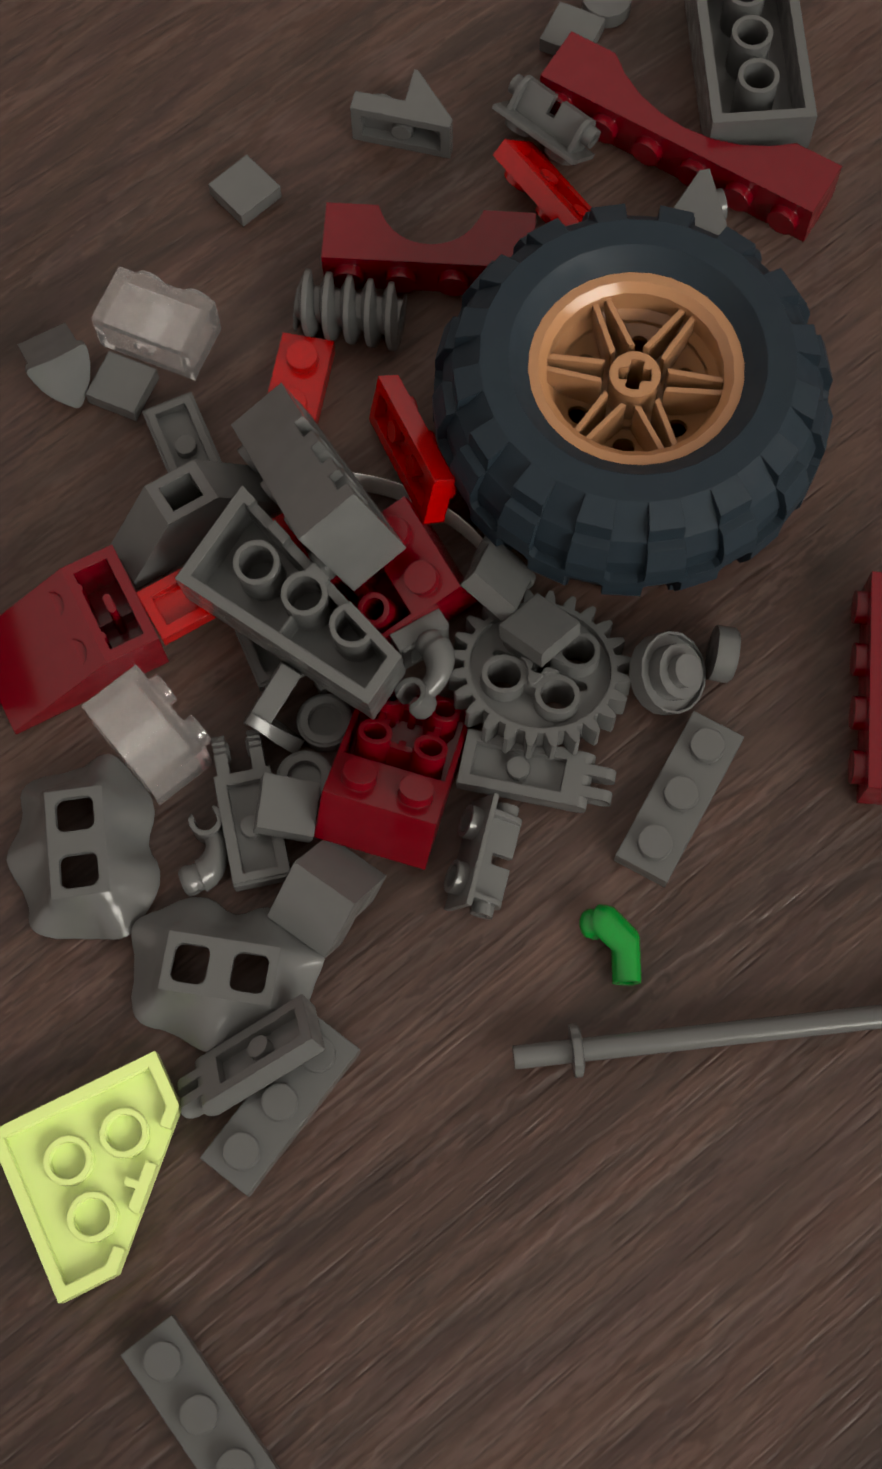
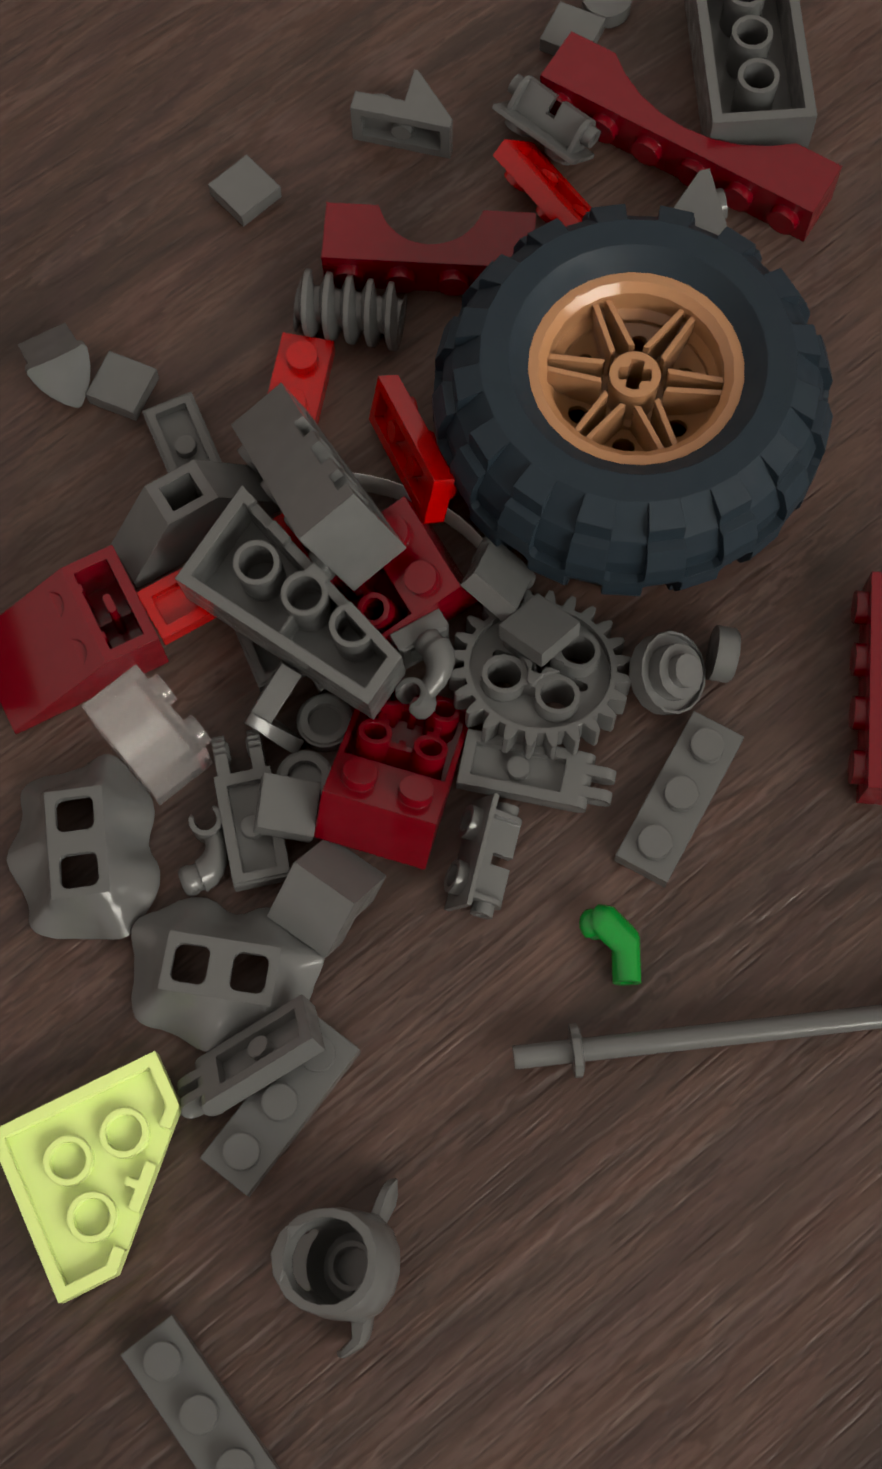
clear brick [91,266,221,380] -> none
none -> dark grey piece [271,1178,400,1359]

